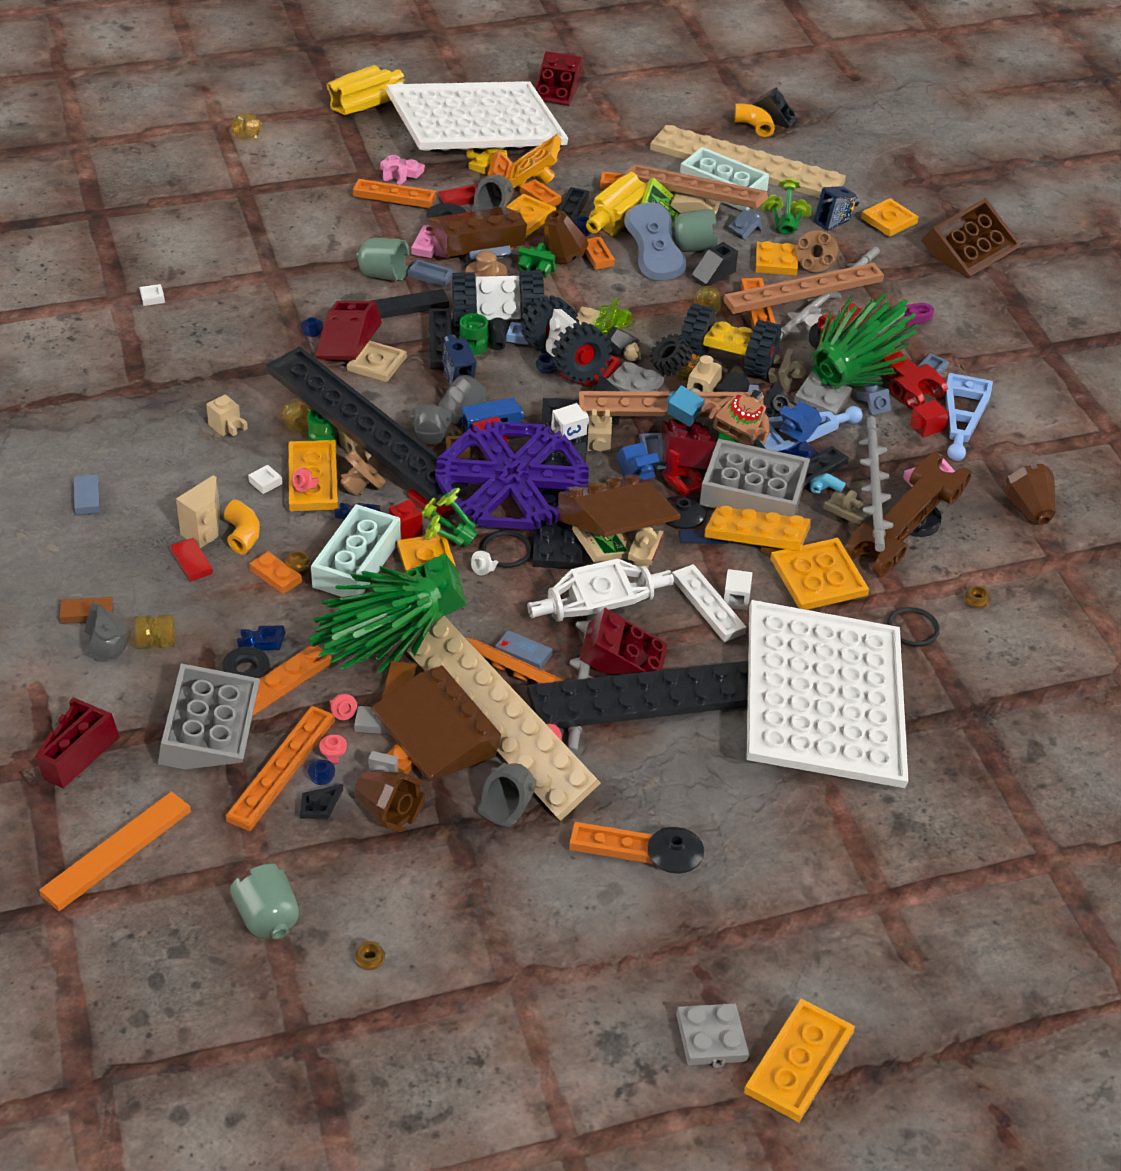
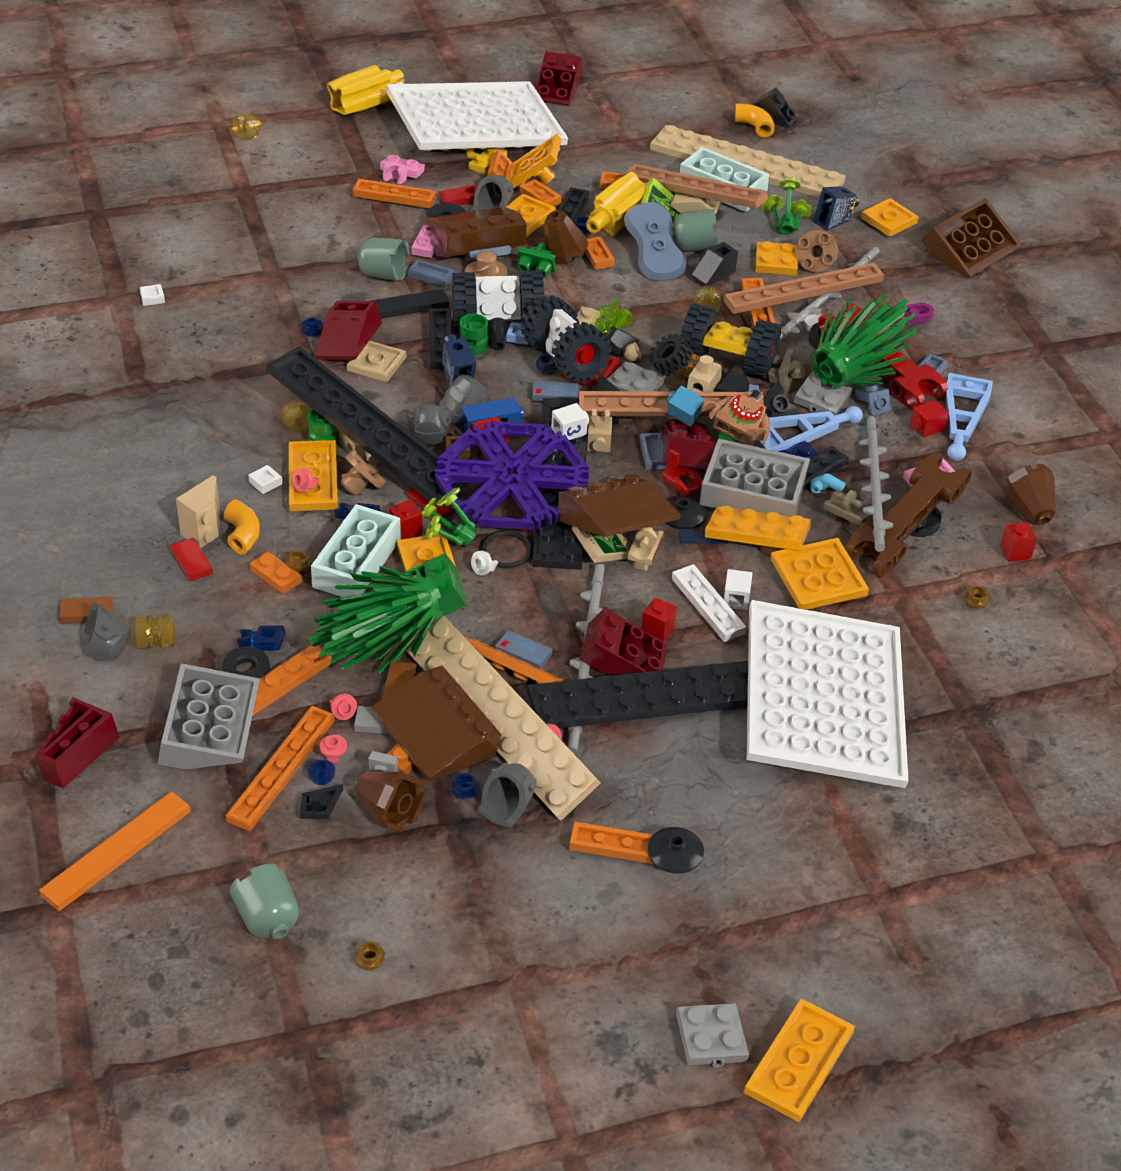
sand blue tile [74,474,100,515] -> none
tan brick [206,395,248,436] -> none
white plate [527,559,674,622] -> none
blue brick [616,442,659,480] -> none
sand blue bracket [728,209,764,240] -> none
blue brick [779,401,822,442] -> none
black tyre [887,607,940,647] -> none
none -> clear blue plate [451,773,479,799]
none -> sand blue tile [532,381,578,402]
none -> red brick [641,597,677,642]
none -> red brick [1000,522,1037,562]

